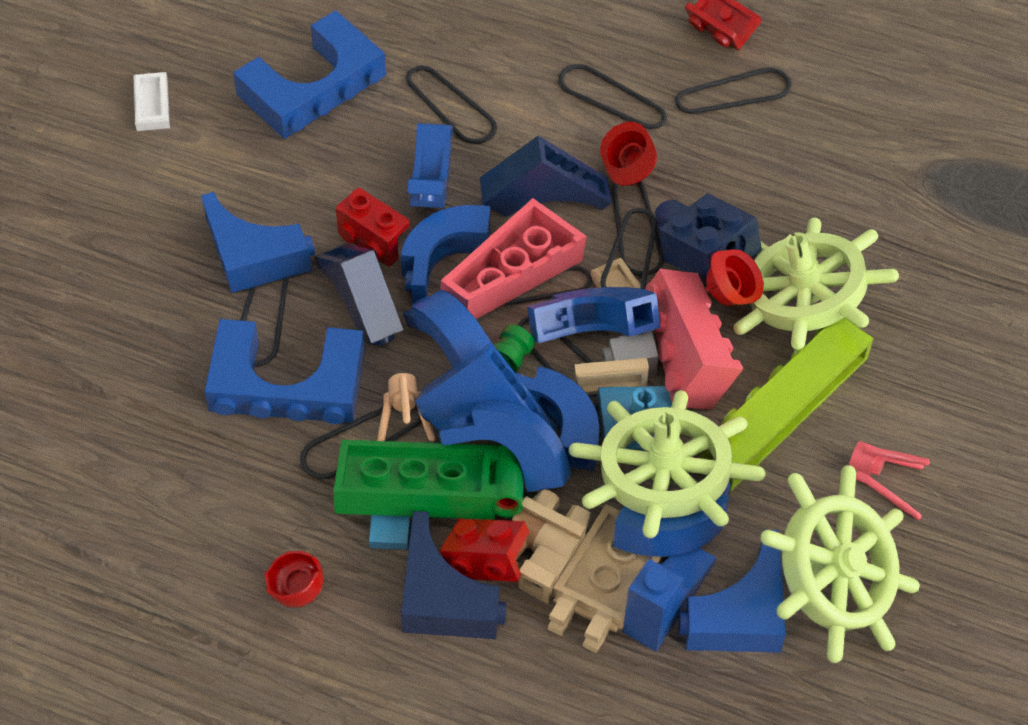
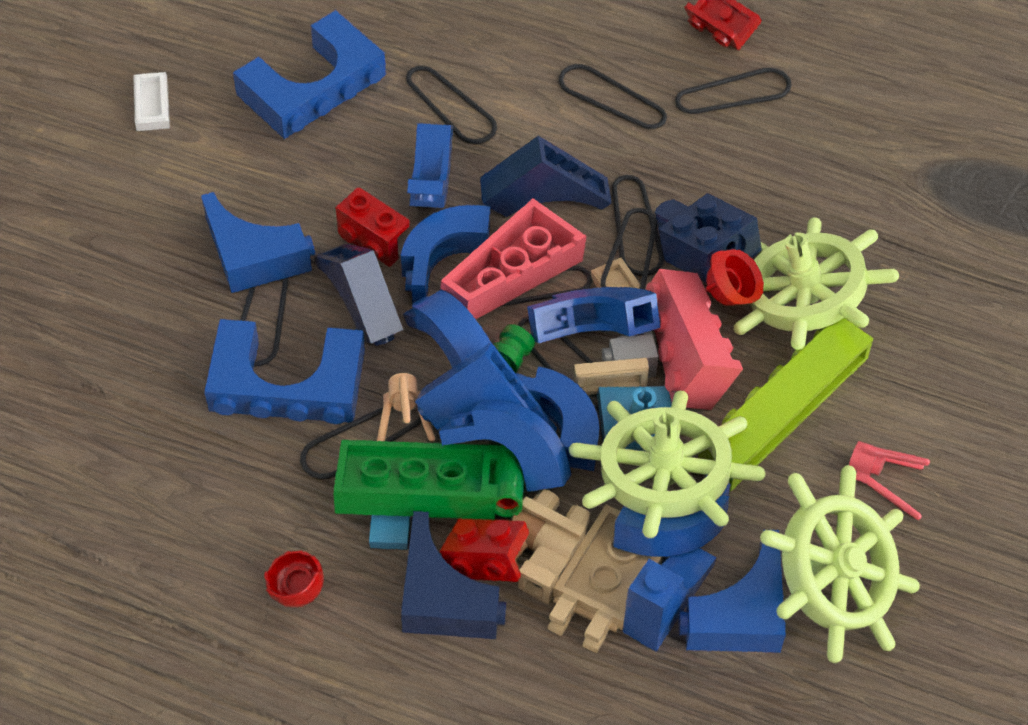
red piece [600,122,658,186] -> none

